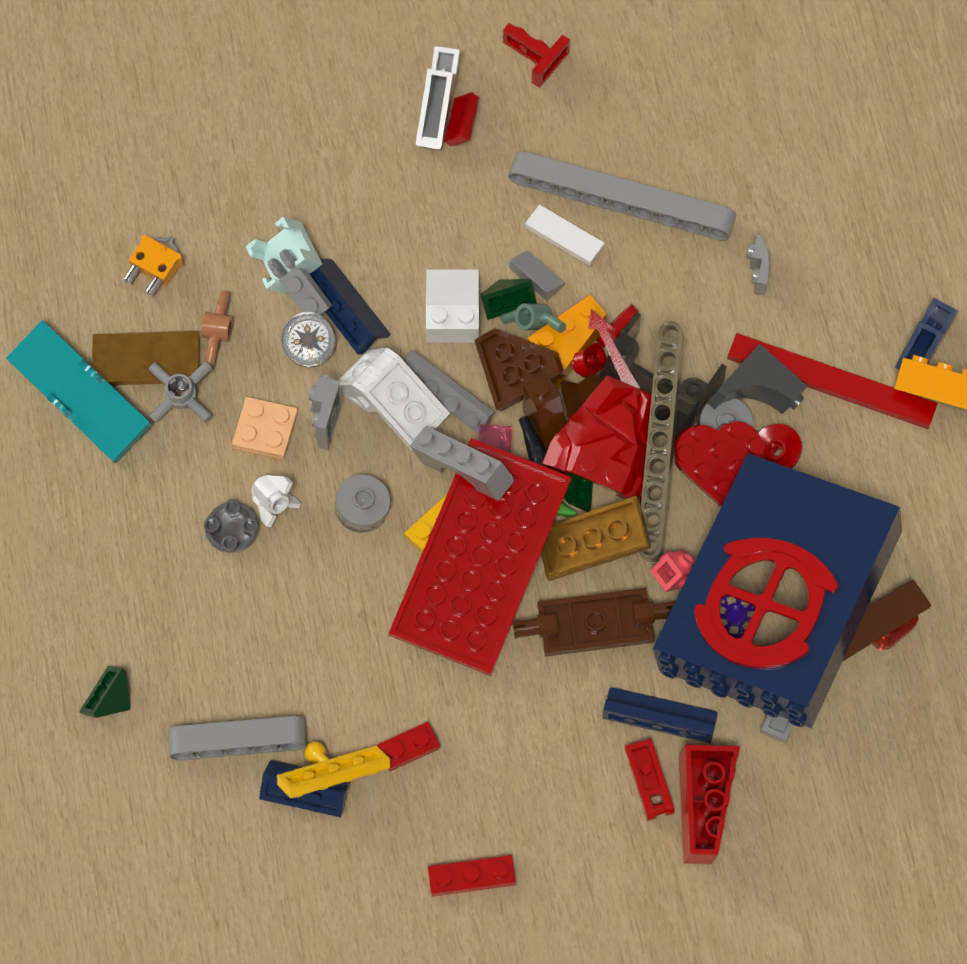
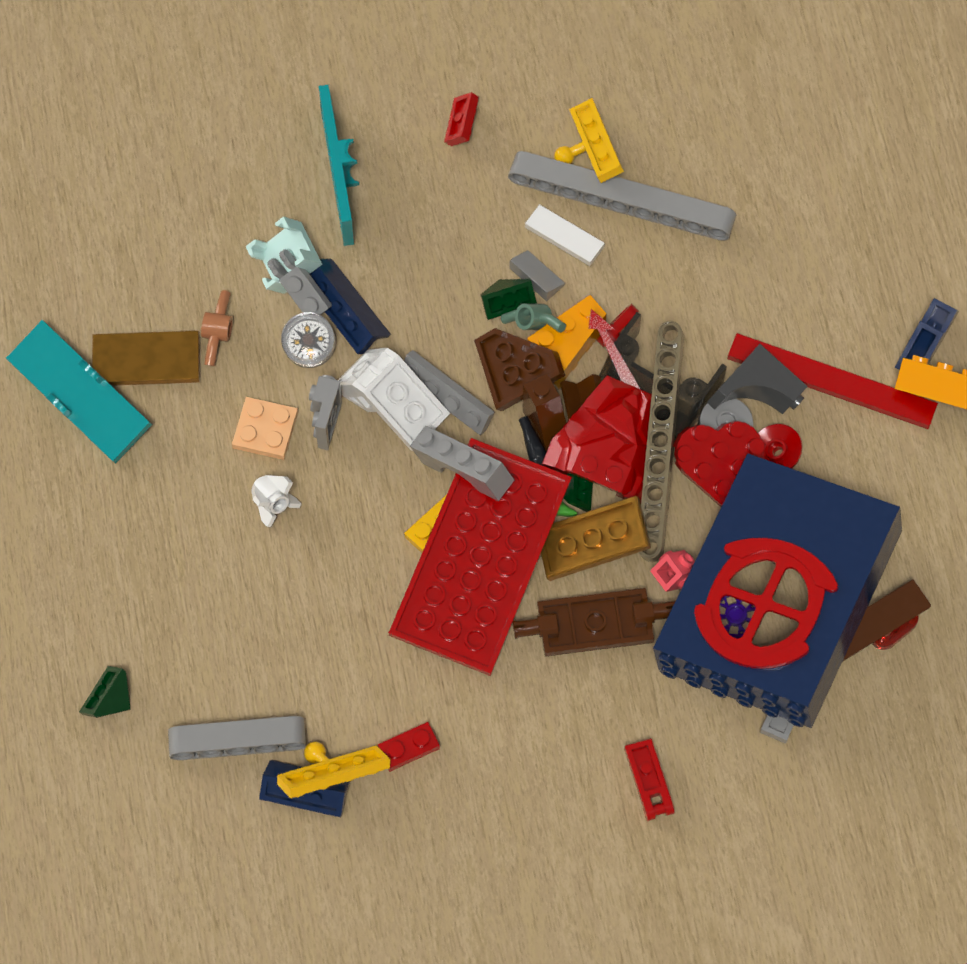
light orange piece [124,235,184,296] -> none
light grey bar [148,361,212,423] -> none
flat silver dish [204,499,259,553] -> none
light grey piece [334,475,390,533] -> none
light grey slope [415,46,462,150] -> none
white slope [426,269,479,343] -> none
red plate [427,855,516,897] -> none
clear pink panel [478,424,512,453] -> none
red bracket [503,23,570,88] -> none
red plate [572,343,607,378] -> none
dark blue panel [602,687,718,744] -> none
red wedge [679,745,740,864] -> none
light grey slope [747,234,769,296] -> none
none -> teal piece [318,84,359,246]
none -> yellow plate [554,98,624,183]

